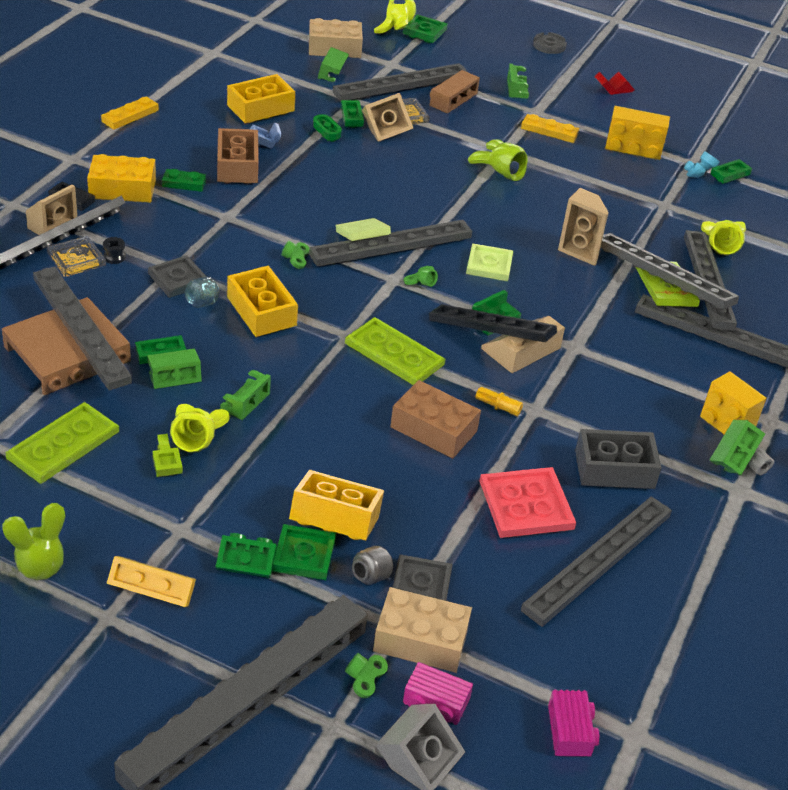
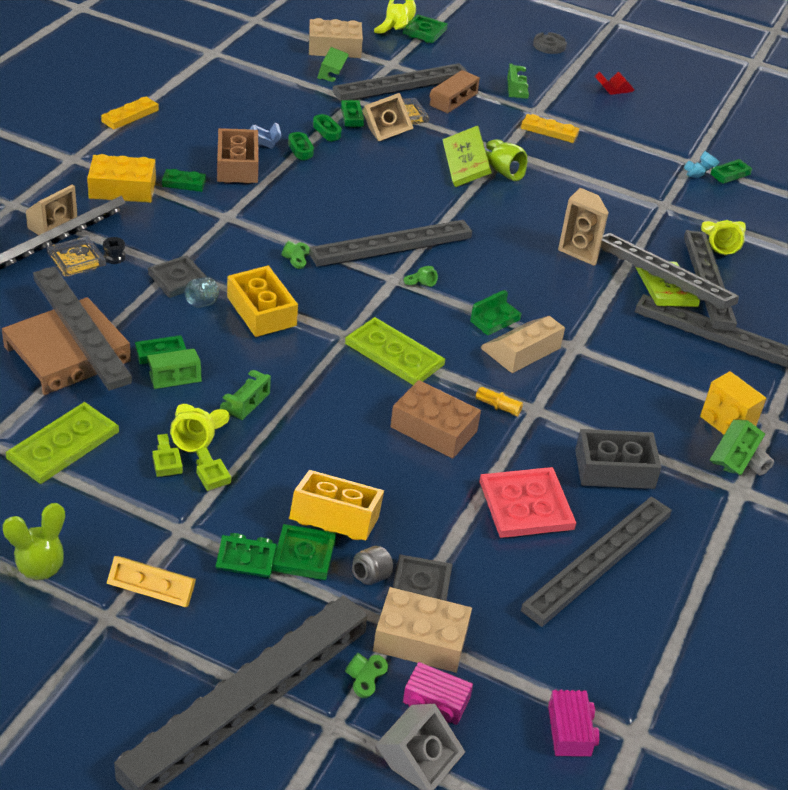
black tile [48,182,95,211] -> none
yellow brick [227,74,295,123] -> none
yellowish green tile [336,218,391,241] -> none
black tile [429,304,557,343] -> none
yellowish green tile [466,244,513,281] -> none
yellow brick [605,106,670,160] -> none
none -> lime plate [196,447,231,491]
none -> green plate [288,132,314,161]
none -> lime tile [442,126,492,187]

